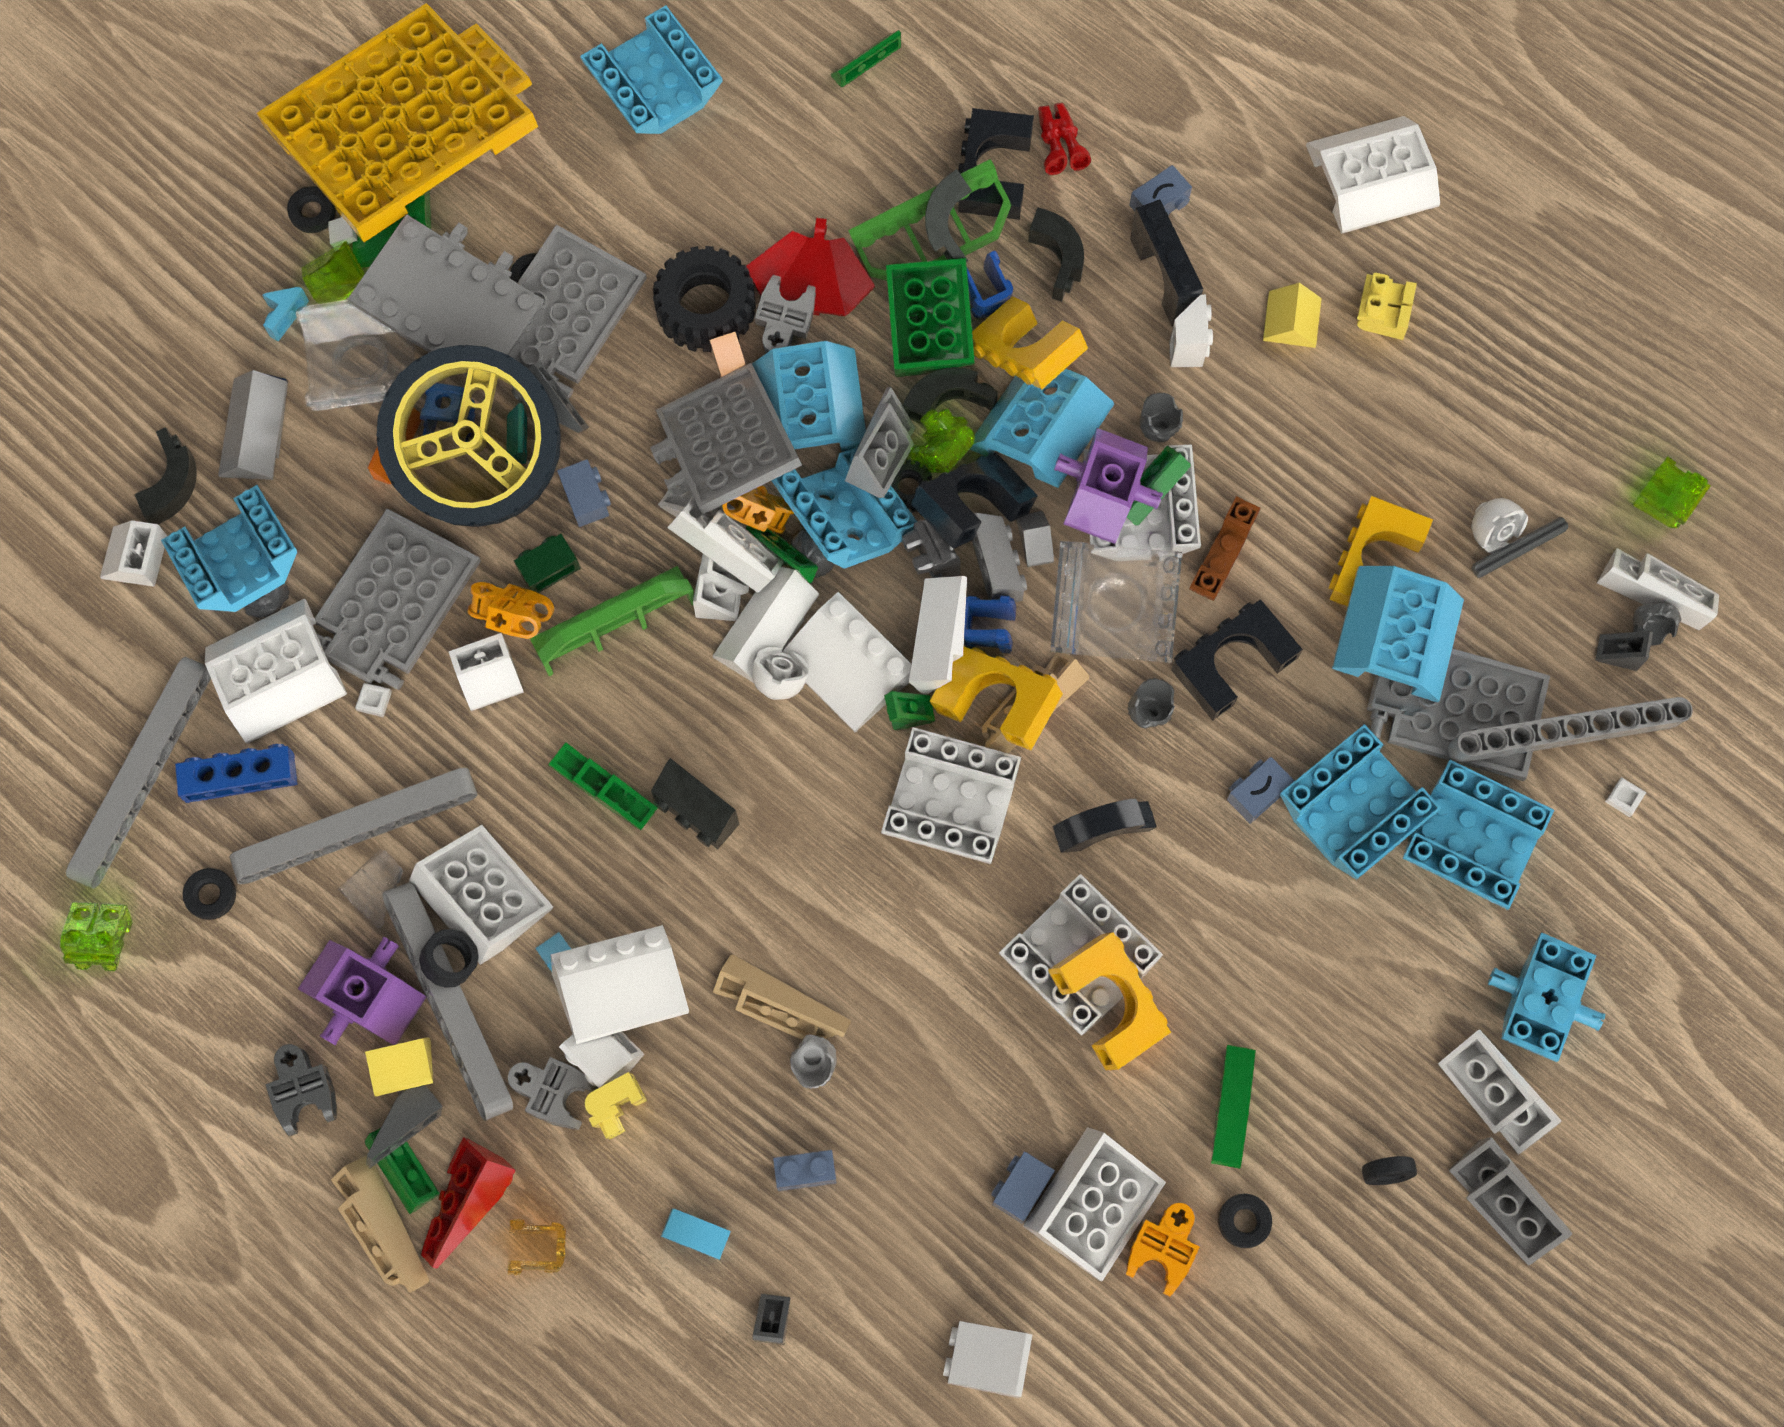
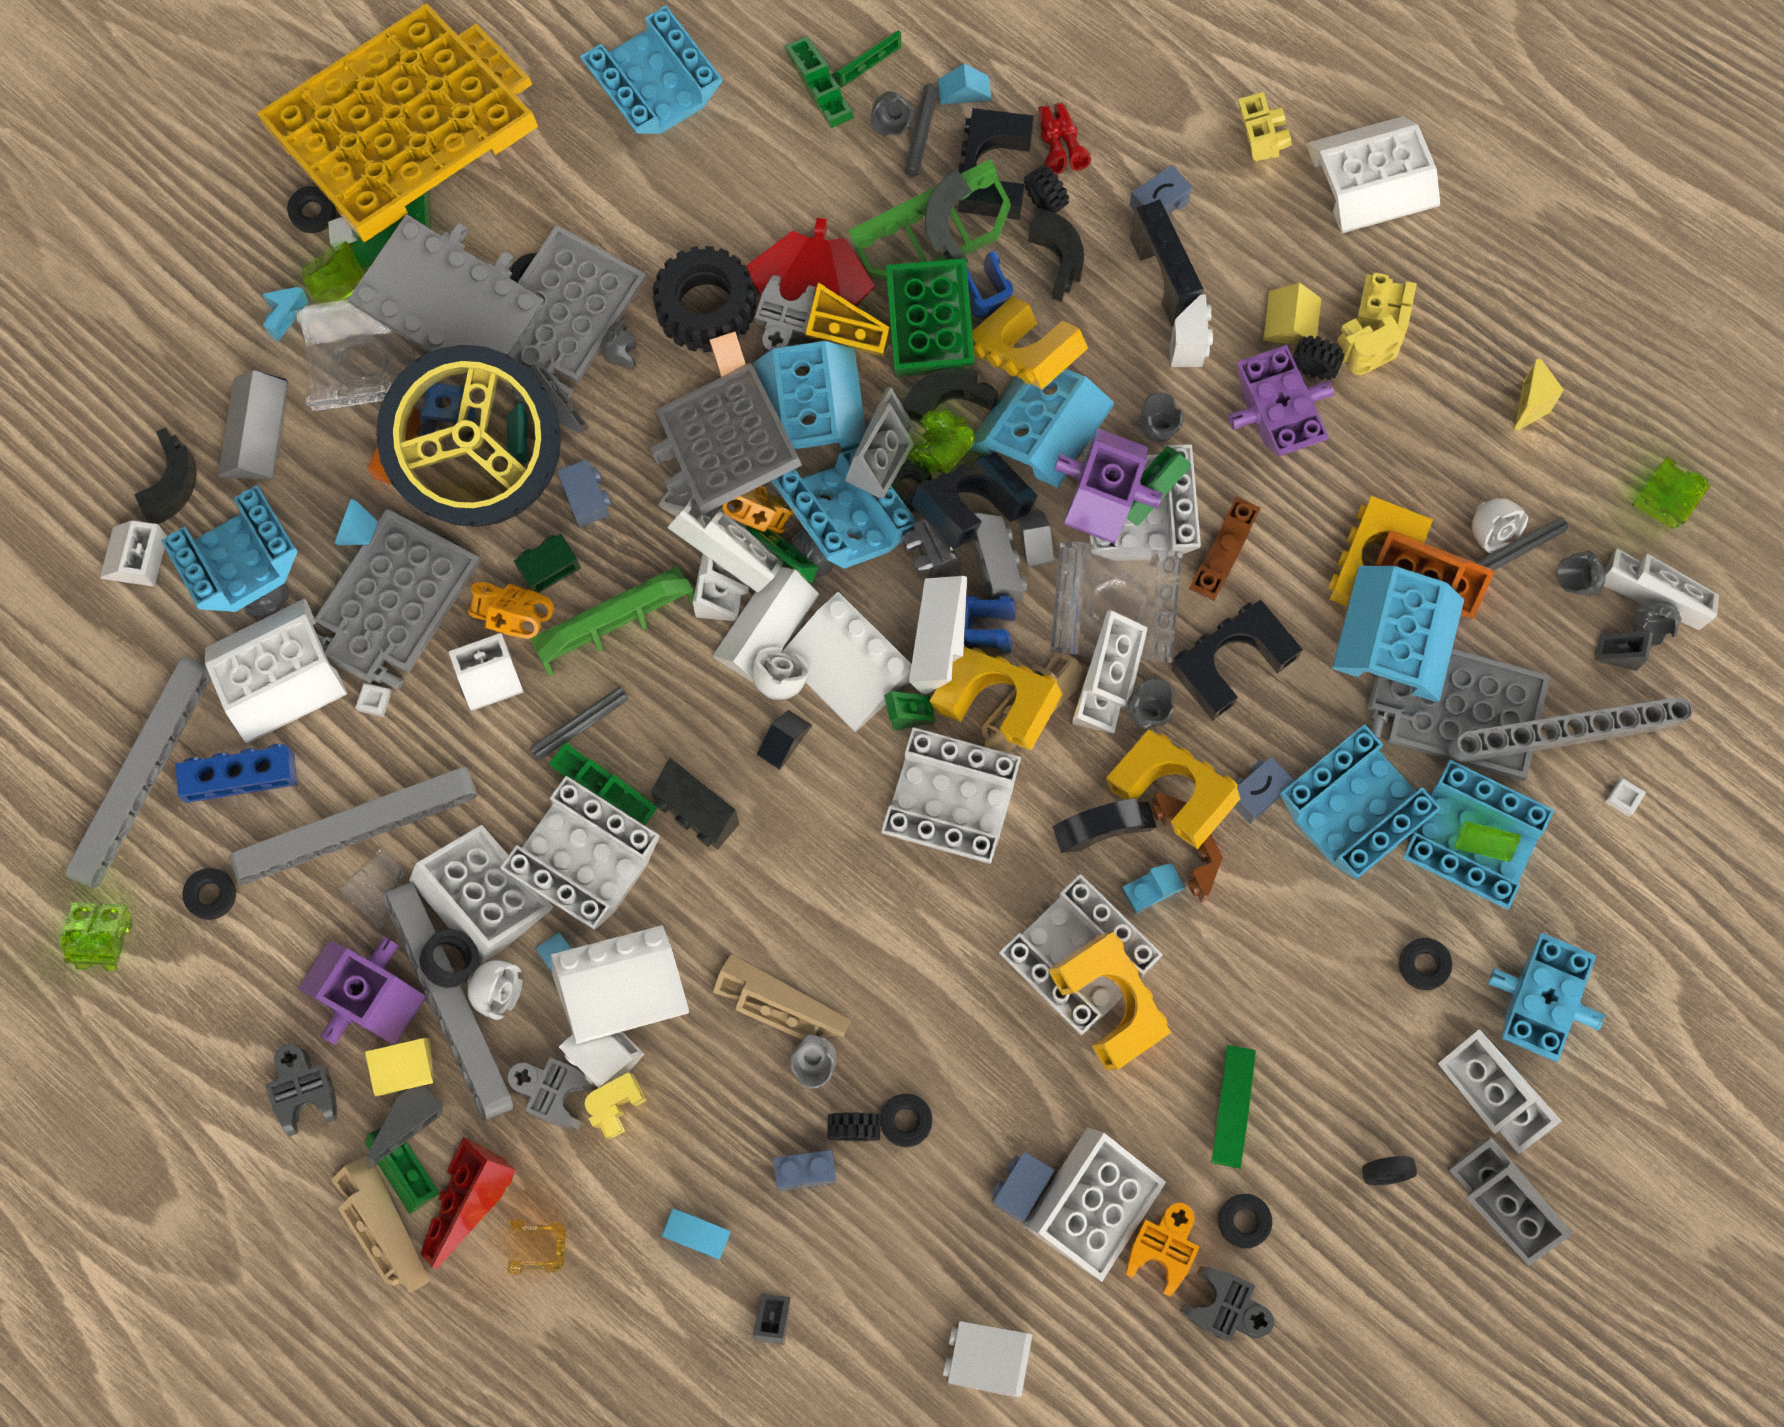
none -> medium azure slope [334,499,378,545]
none -> white cylinder [467,960,523,1020]
none -> white slope [500,776,660,930]
none -> dark grey axle [530,687,628,760]
none -> dark grey hair [601,321,637,369]
none -> black slope [757,710,812,770]
none -> green slope [785,36,854,128]
none -> yellow wedge [805,283,891,358]
none -> black tyre [827,1112,881,1142]
none -> dark grey hair [871,91,915,137]
none -> black tyre [880,1093,932,1147]
none -> dark grey axle [904,83,938,177]
none -> medium azure slope [938,64,991,105]
none -> black tyre [1023,165,1069,213]
none -> white slope [1072,610,1148,733]
none -> yellow arch [1106,729,1240,849]
none -> medium azure slope [1122,863,1186,914]
none -> dark orange slope [1151,793,1223,902]
none -> dark grey piece [1180,1266,1274,1343]
none -> medium lavender slope [1228,345,1334,457]
none -> light yellow hips [1238,92,1292,161]
none -> black tyre [1292,336,1345,380]
none -> light yellow hips [1337,315,1405,375]
none -> orange slope [1375,530,1495,619]
none -> black tyre [1399,938,1452,990]
none -> clear neon green slope [1455,821,1521,862]
none -> light yellow slope [1514,359,1564,430]
none -> dark grey hair [1558,550,1606,596]

